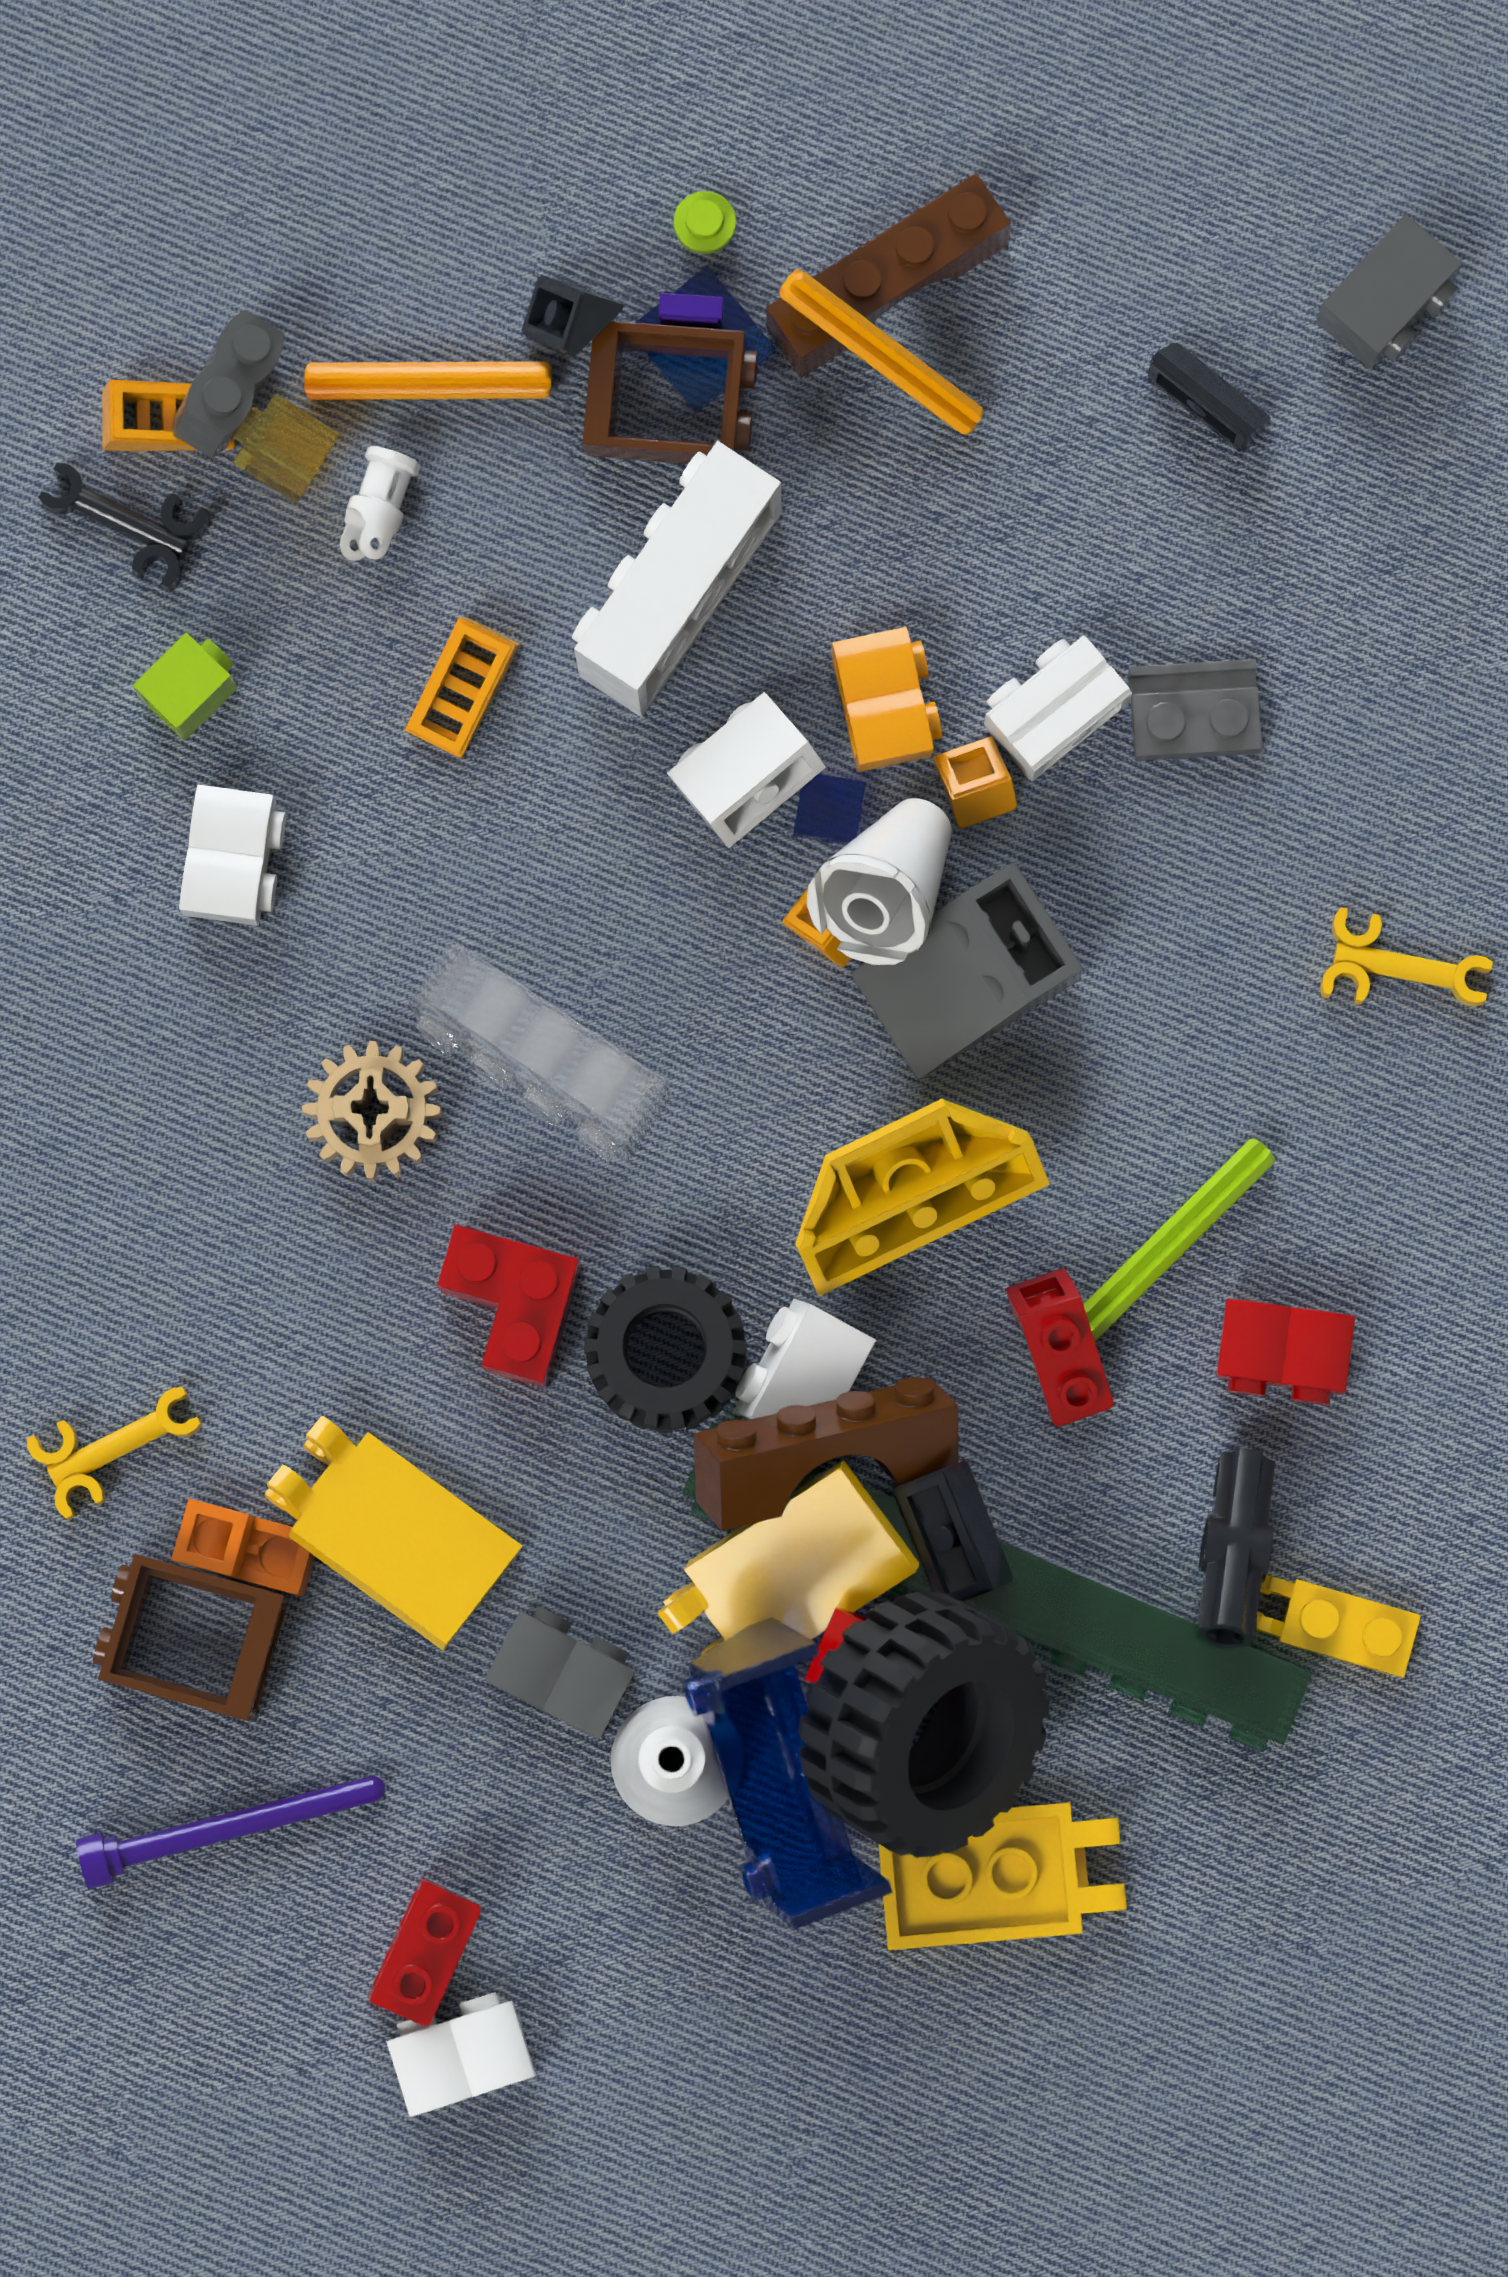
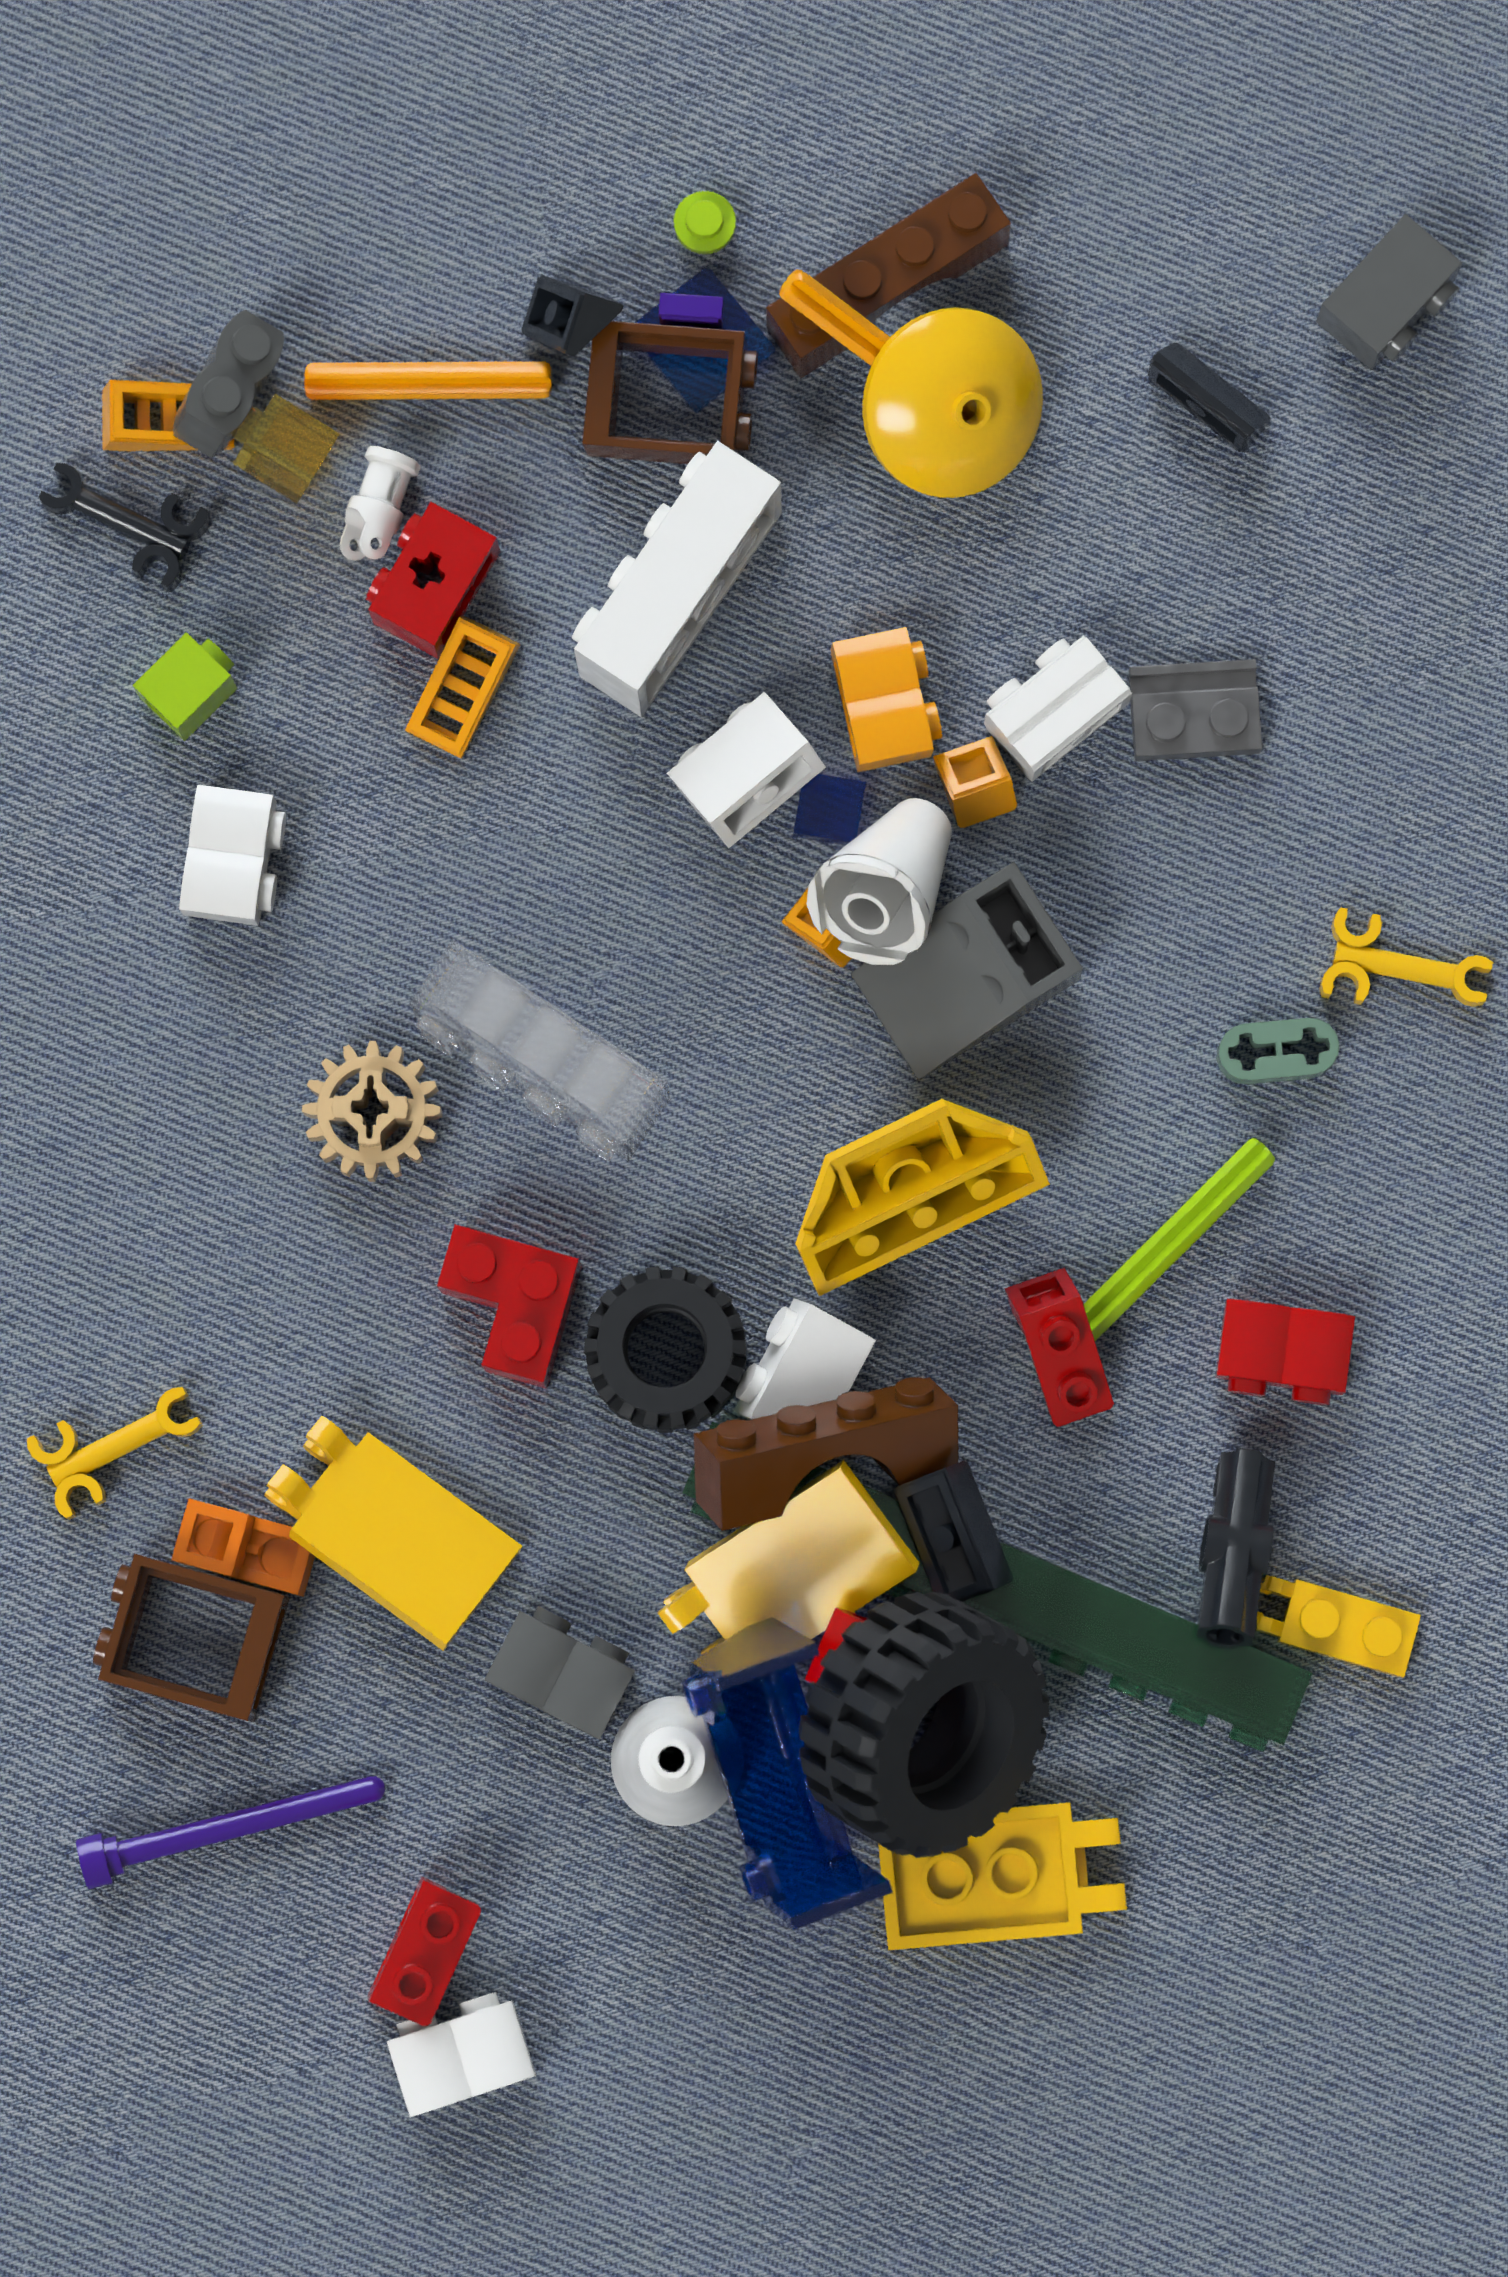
none -> red brick [366,502,500,659]
none -> yellow dish [862,307,1043,498]
none -> sand green beam [1216,1018,1339,1084]

